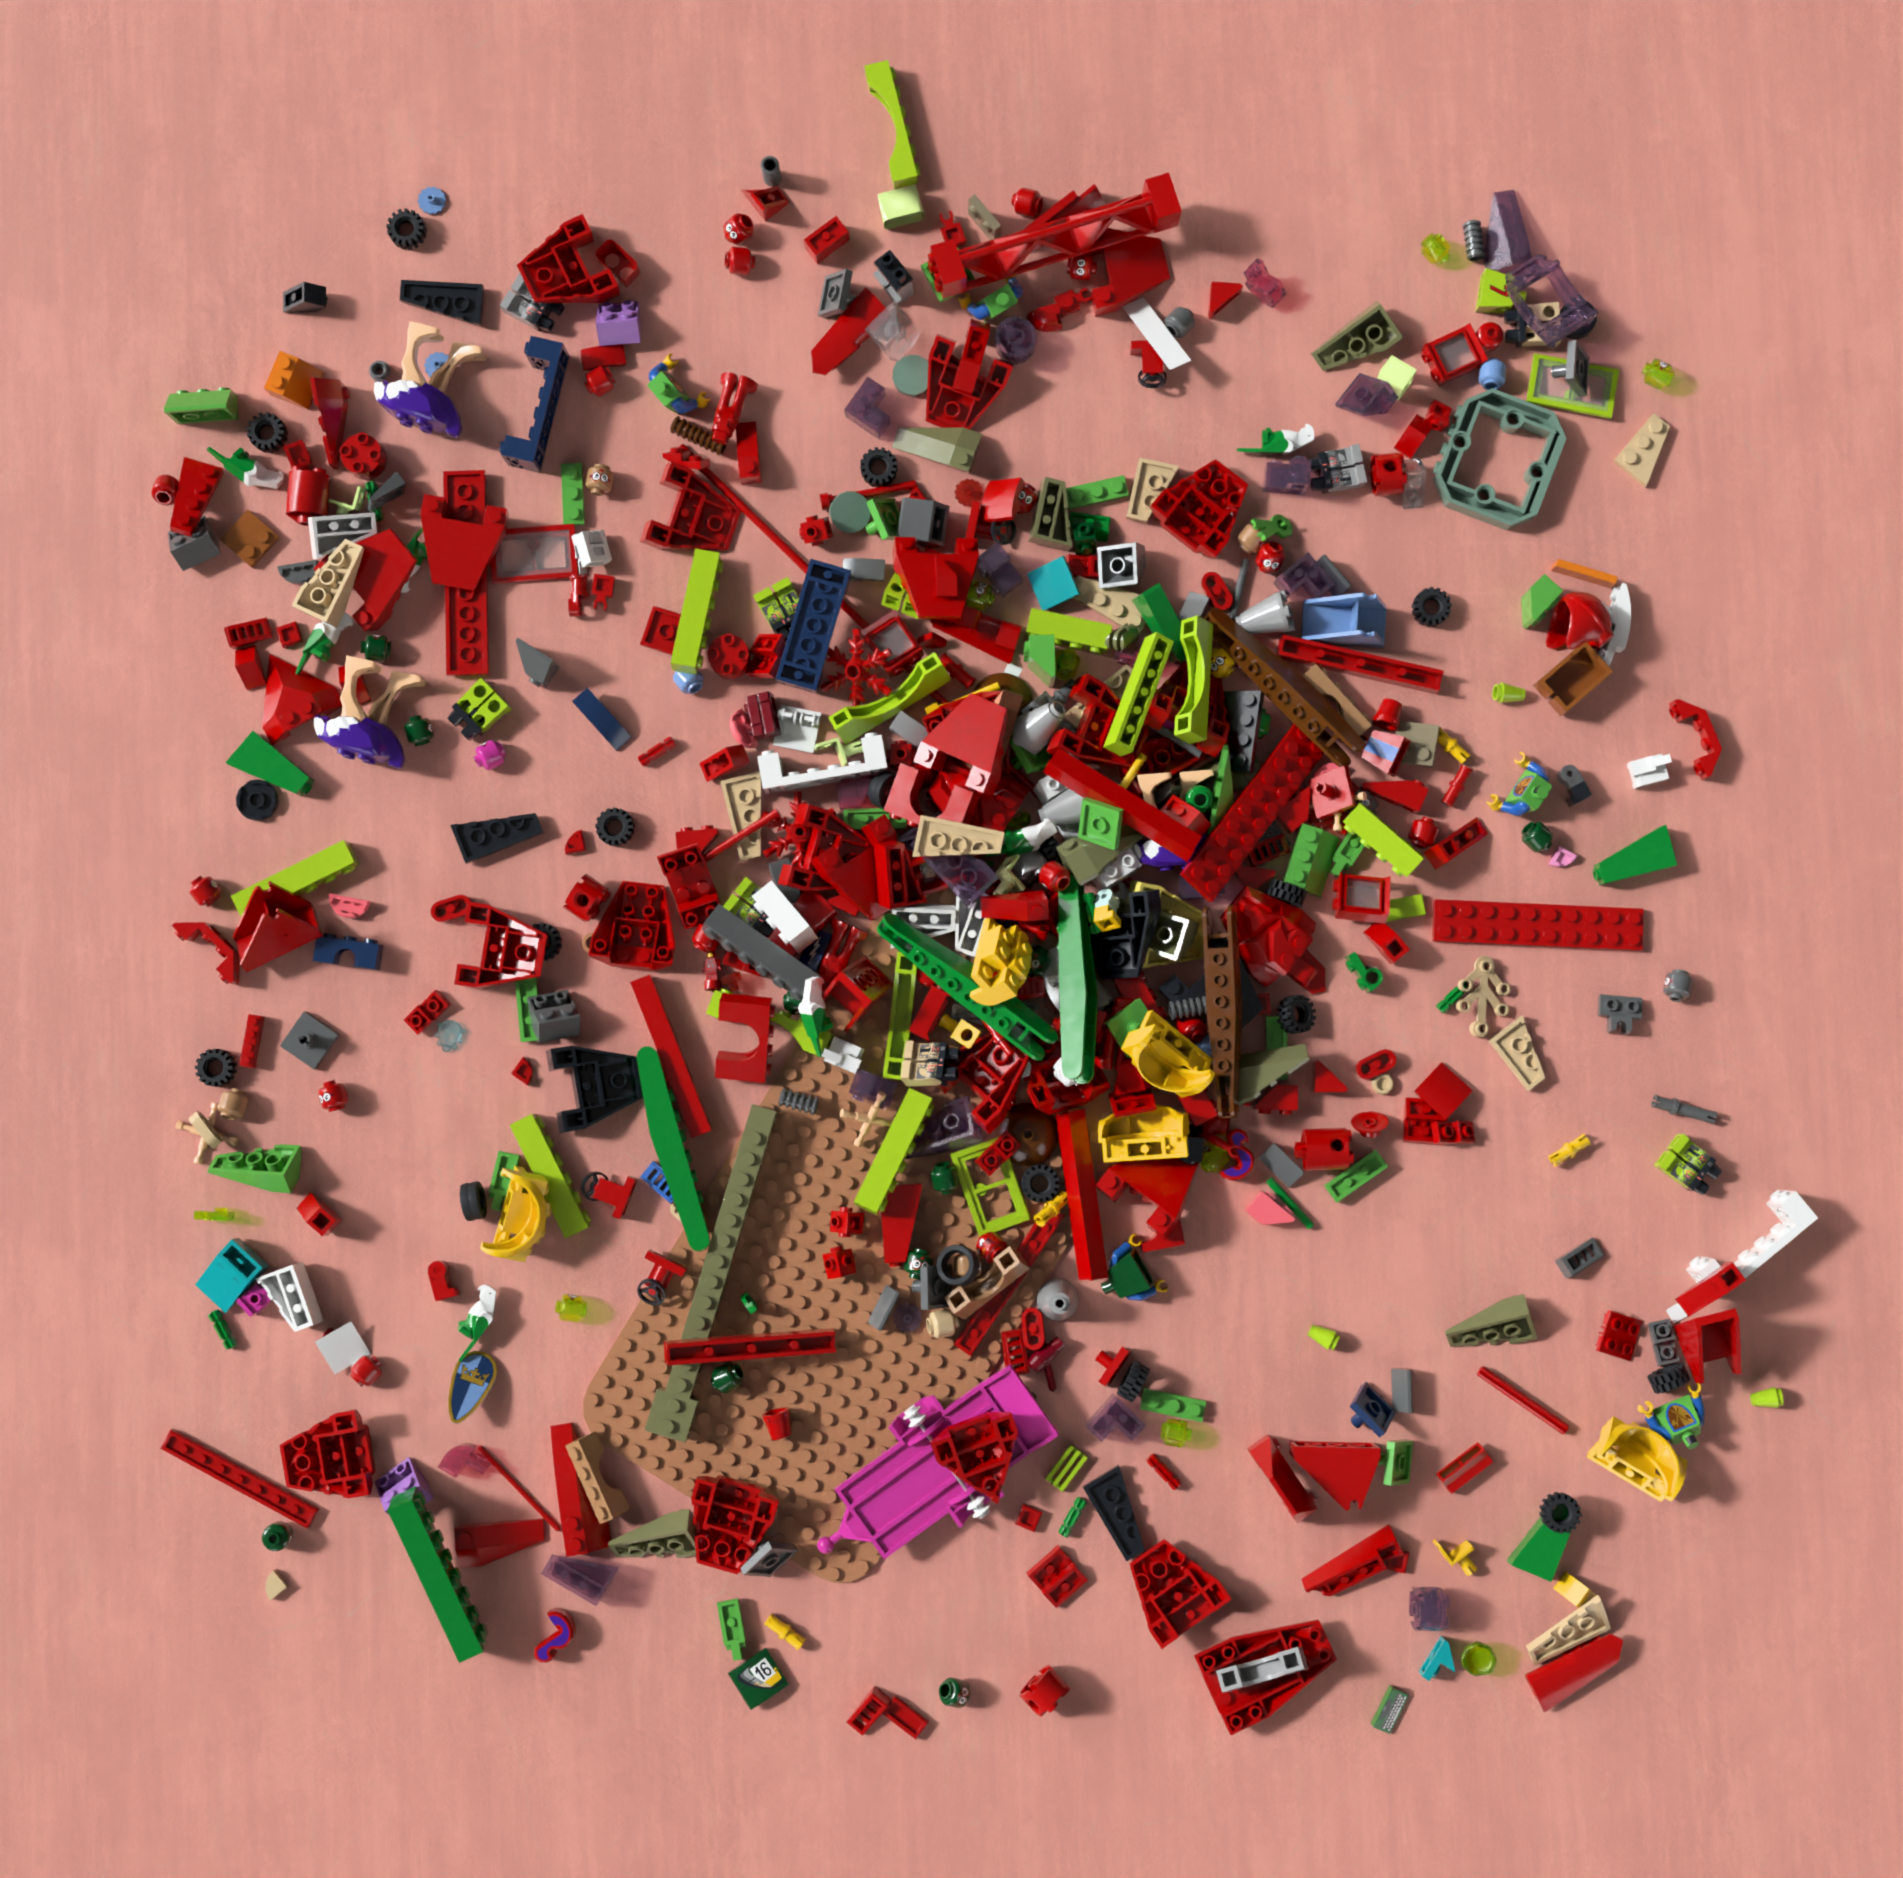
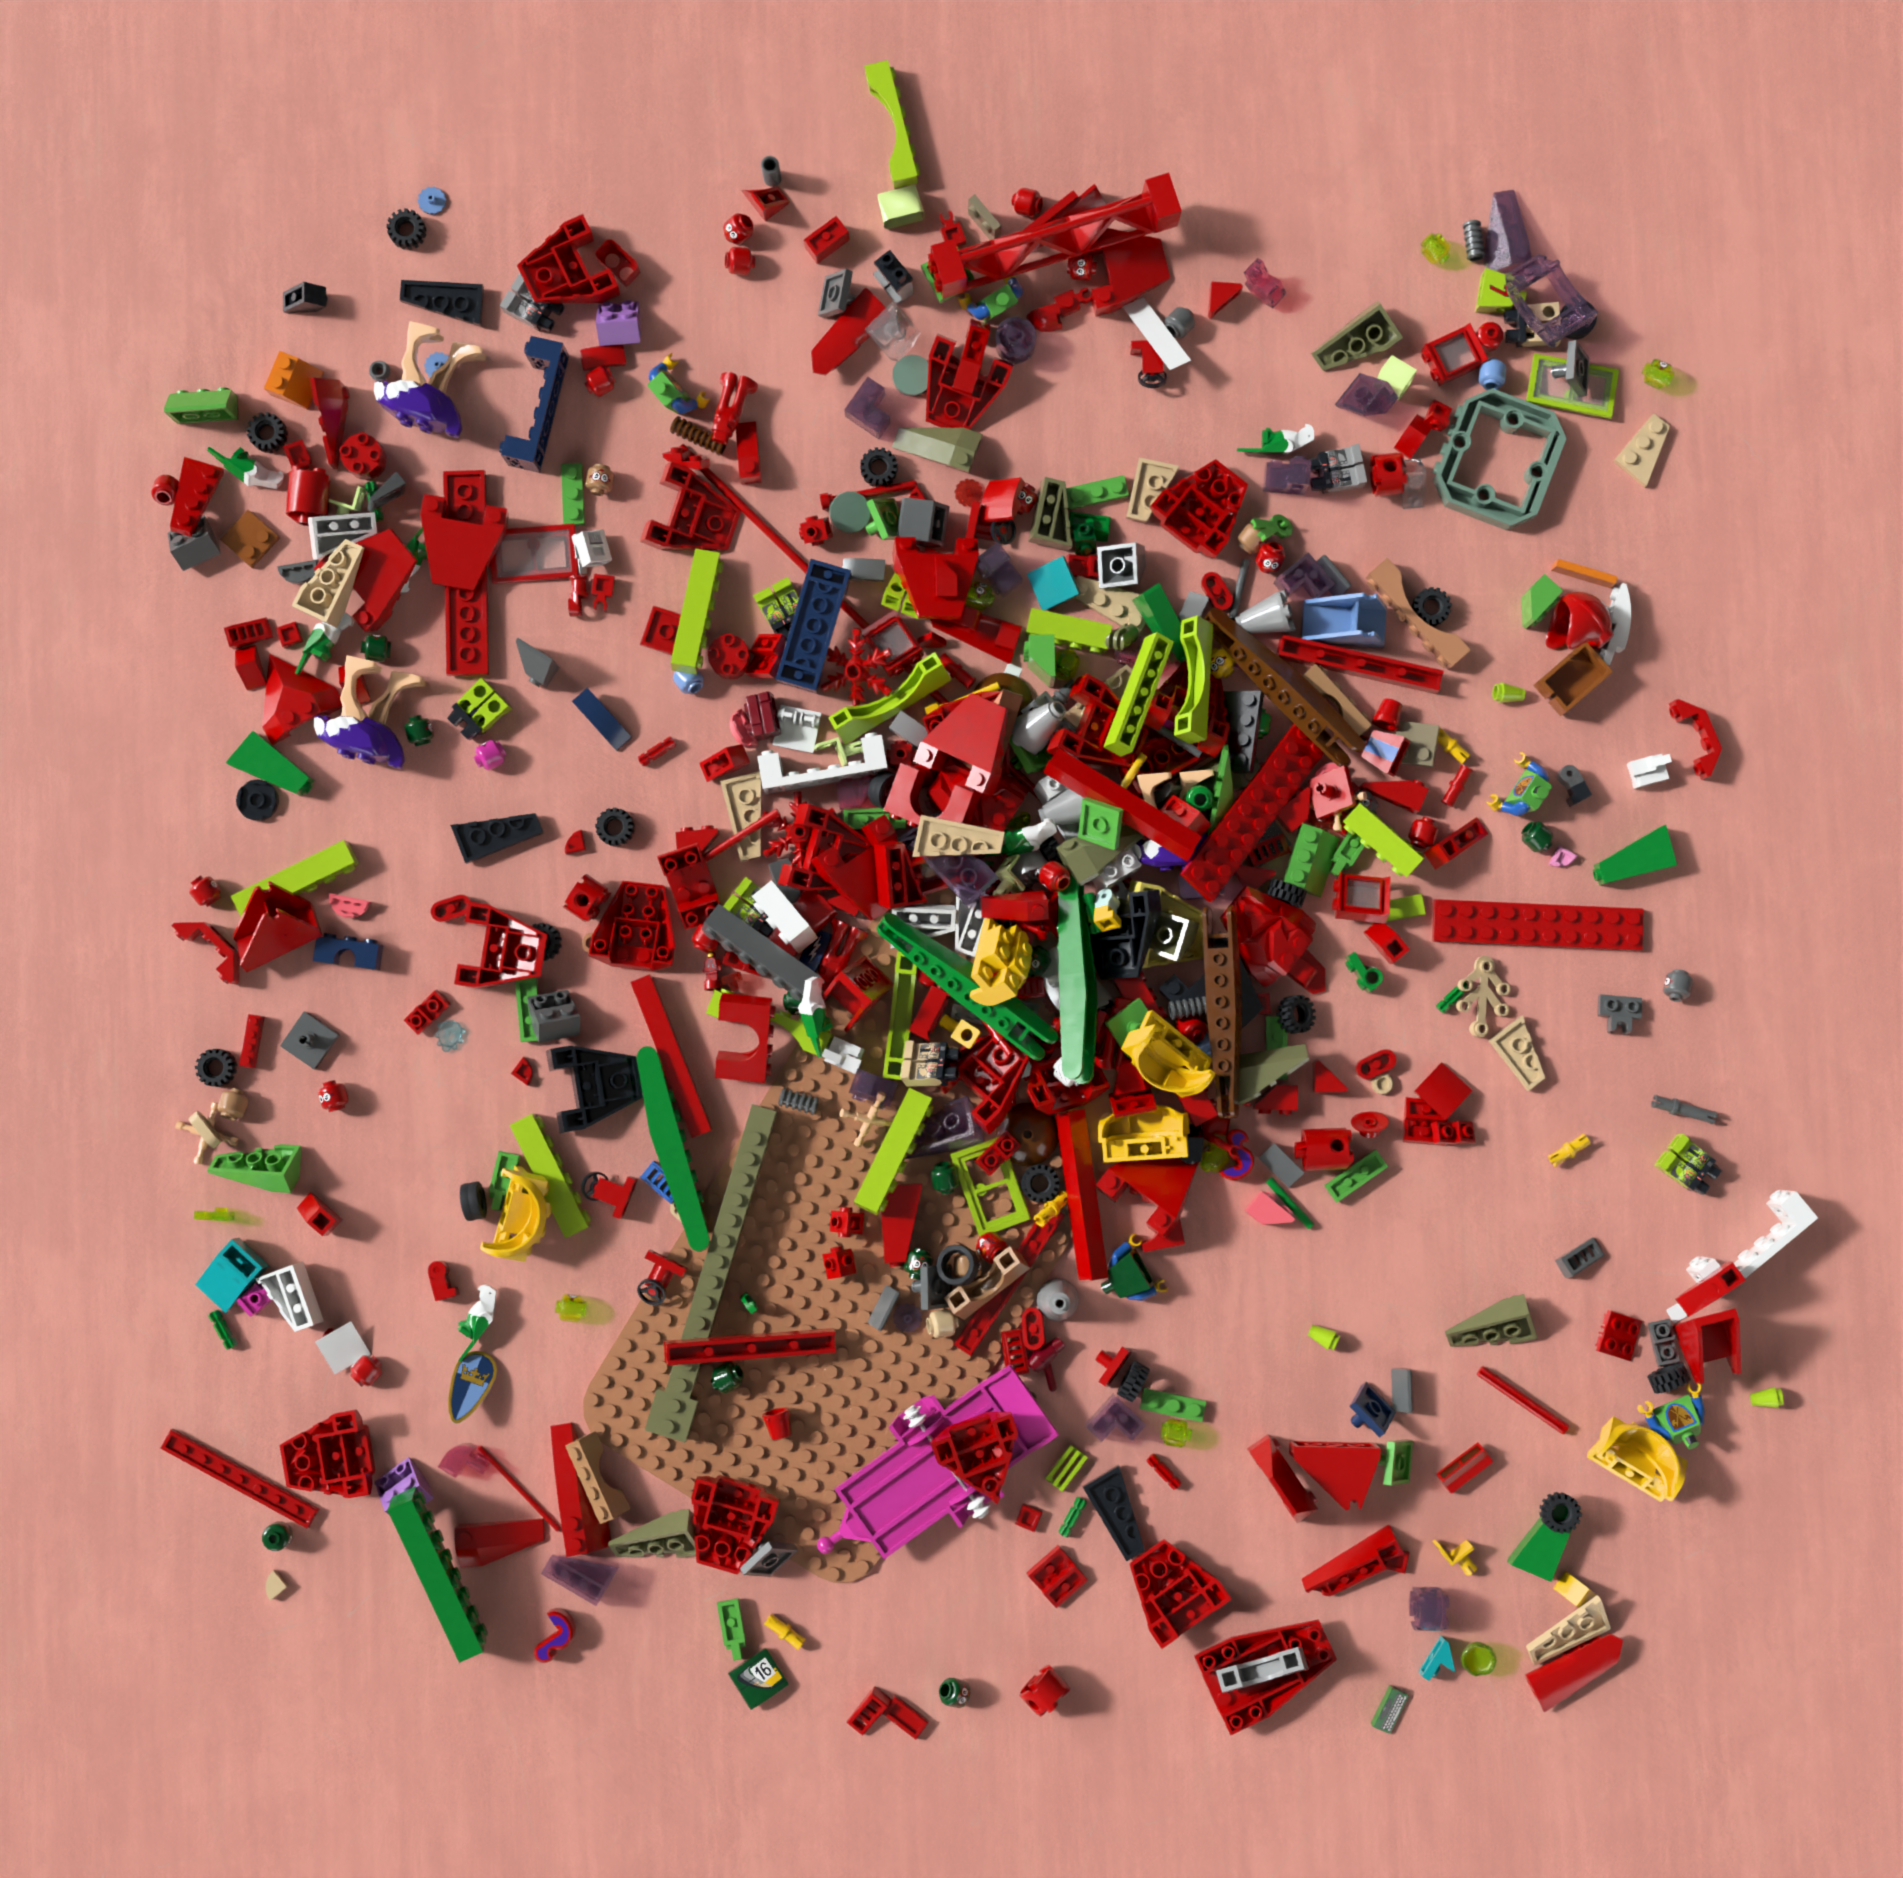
none -> nougat arch [1366,558,1470,670]

